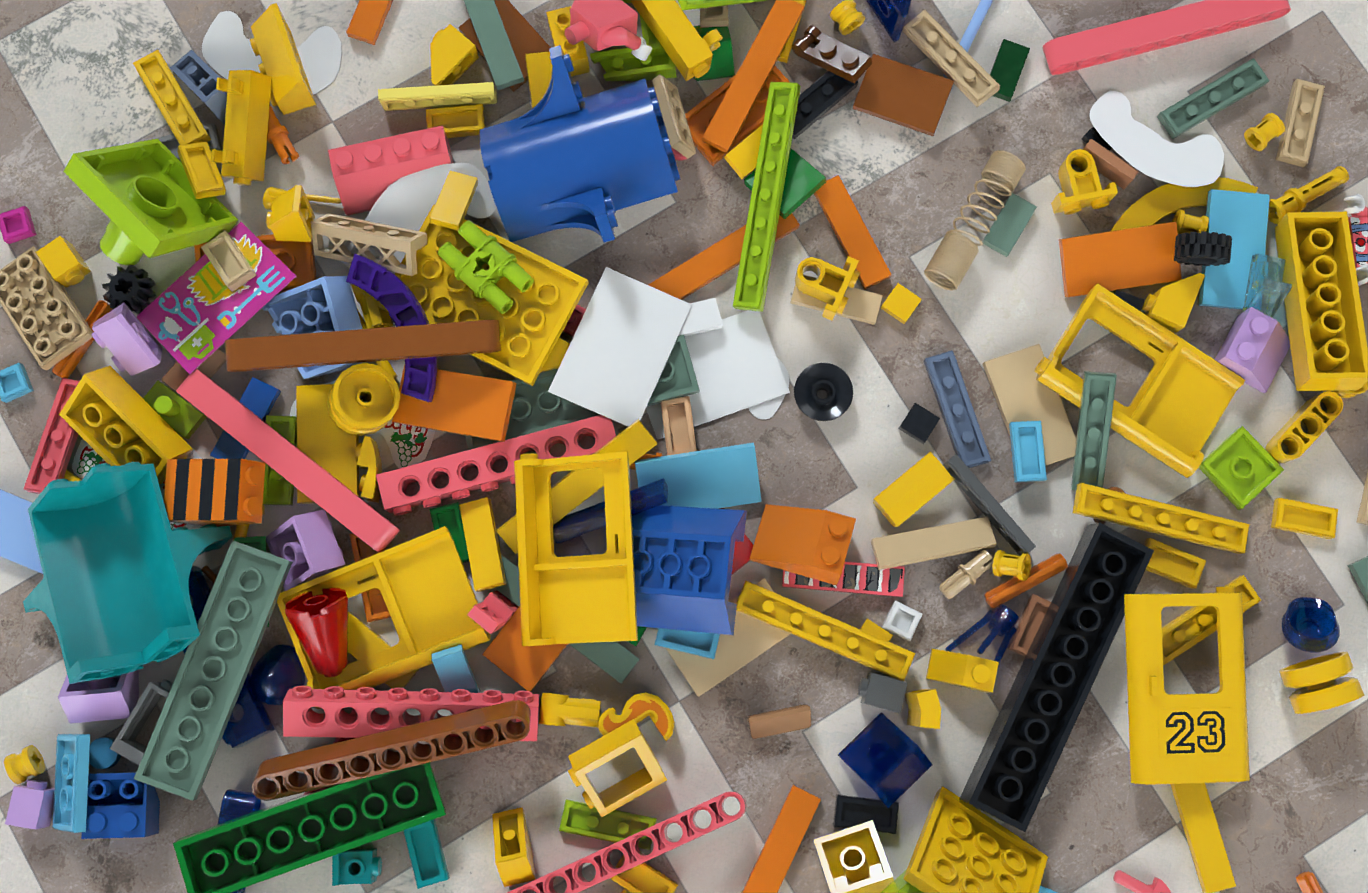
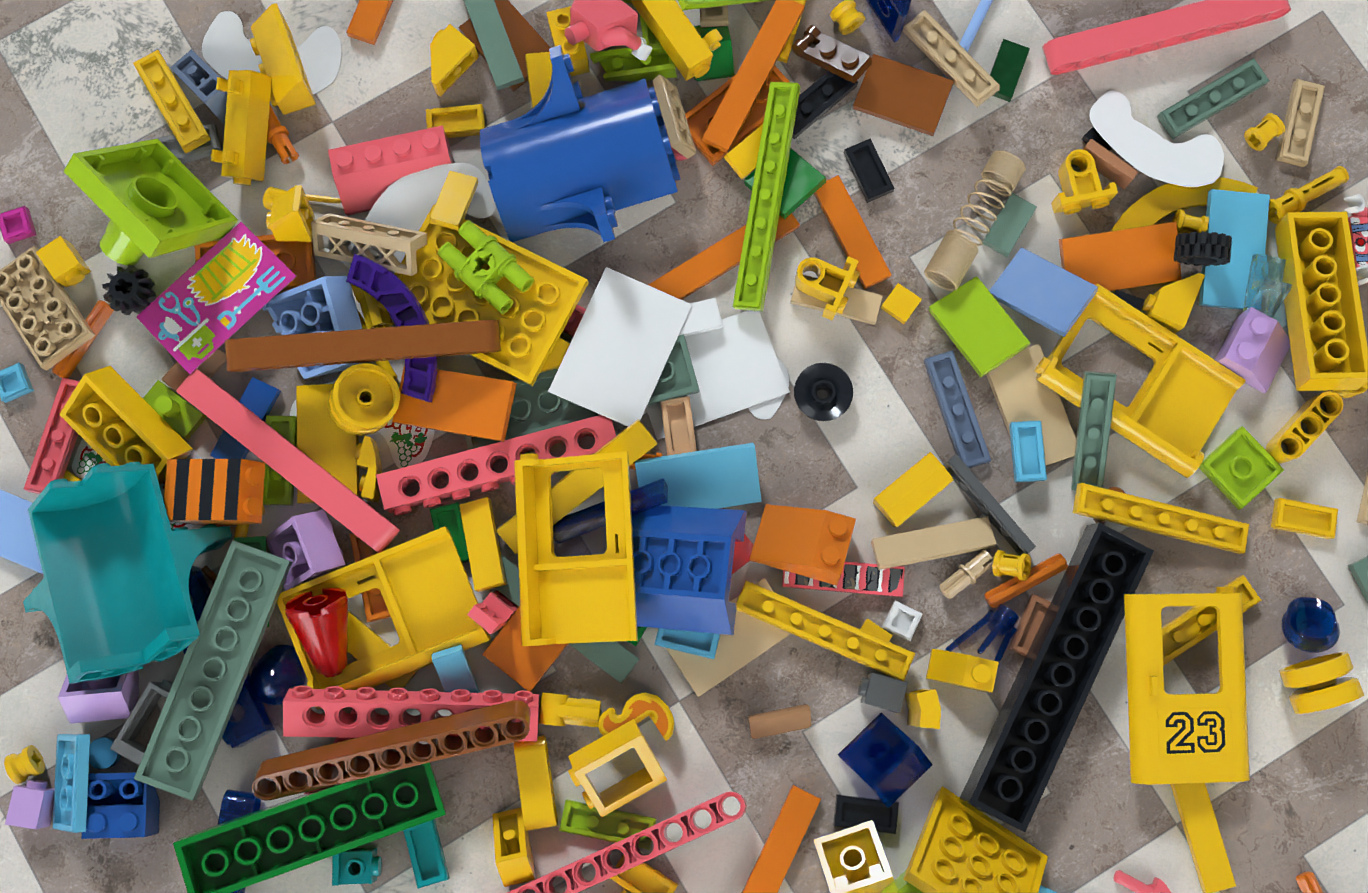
lavender slope [92,303,162,376] -> none
yellow tile [177,142,226,199] -> none
tan tile [201,230,256,292] -> none
light yellow tile [378,82,497,111] -> none
black tile [898,403,940,444] -> none
yellow tile [1144,538,1206,589] -> none
none -> yellow beam [514,735,558,831]
none -> black tile [843,138,895,203]
none -> lime tile [928,276,1030,377]
none -> medium blue tile [989,247,1098,337]

